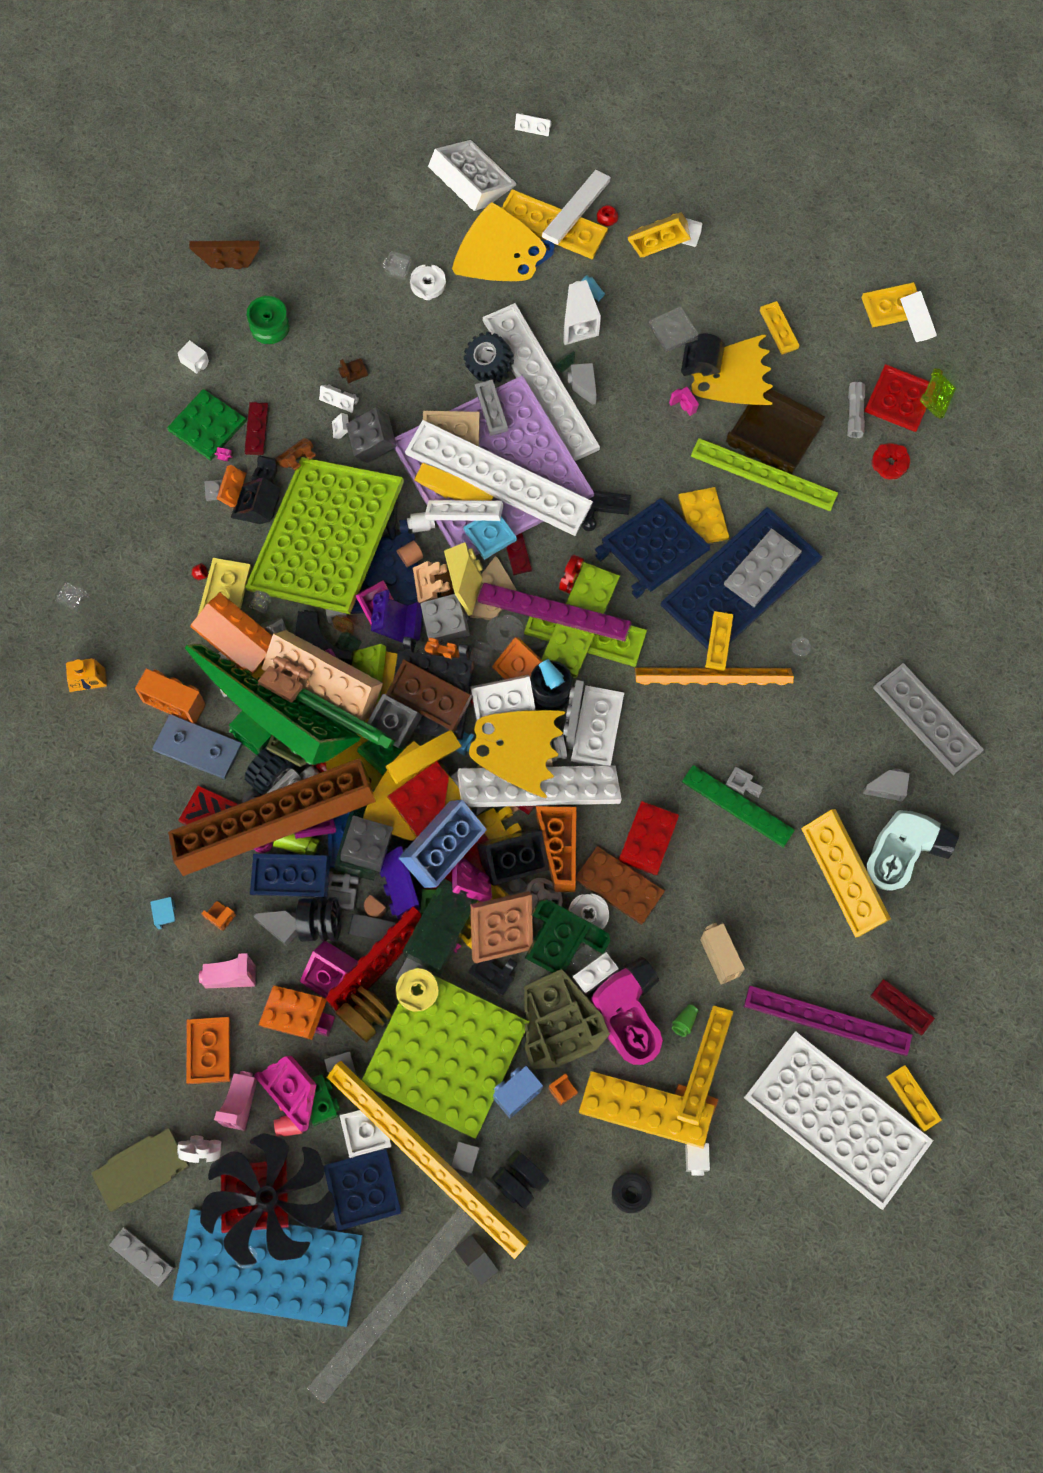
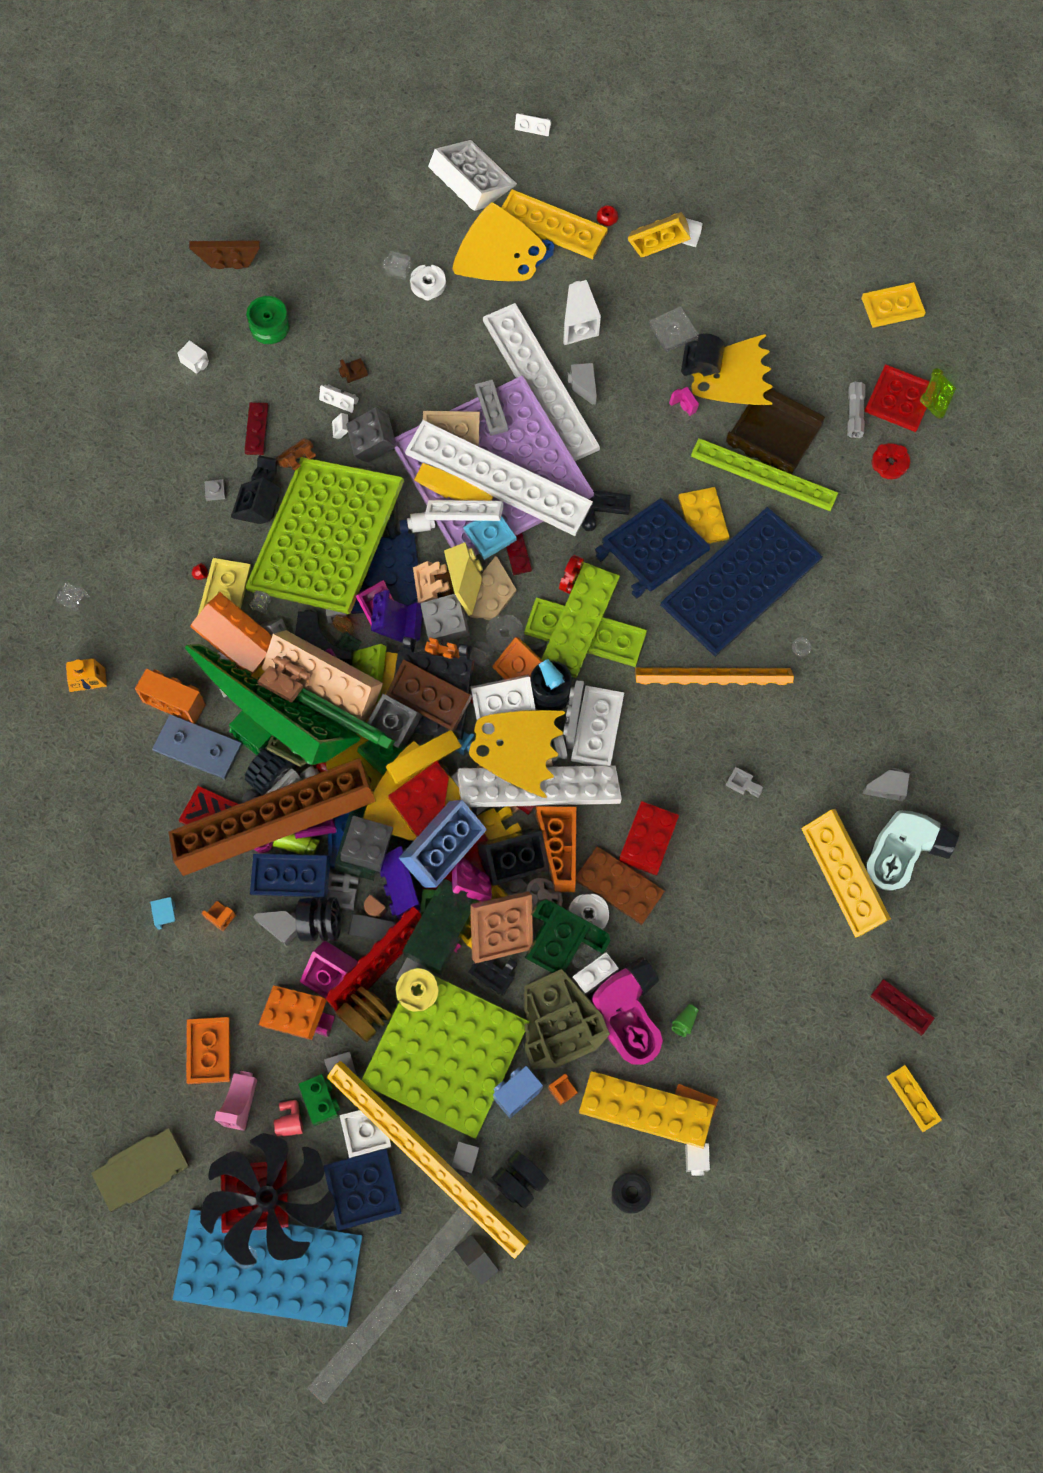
light grey plate [109,1227,174,1287] -> none
green plate [167,389,246,461] -> none
white plate [177,1135,221,1163] -> none
bright pink arch [199,953,256,988] -> none
dark pink plate [214,447,233,461] -> none
orange plate [217,465,246,507] -> none
dark pink wing [254,1056,316,1132] -> none
nougat brick [397,540,423,567] -> none
black wheel [464,332,514,383] -> none
magenta plate [477,583,631,642] -> none
white tile [542,170,611,245] -> none
clear green slope [553,351,575,373] -> none
medium azure cone [581,275,605,302] -> none
yellow plate [677,1006,733,1126] -> none
green plate [682,765,795,848] -> none
tan brick [700,923,745,985] -> none
yellow plate [705,611,733,671] -> none
light grey plate [724,529,802,607] -> none
magenta plate [743,986,912,1056] -> none
white plate [744,1031,933,1210] -> none
yellow plate [760,301,799,355] -> none
light grey plate [873,663,984,776] -> none
white sticker [900,291,937,342] -> none

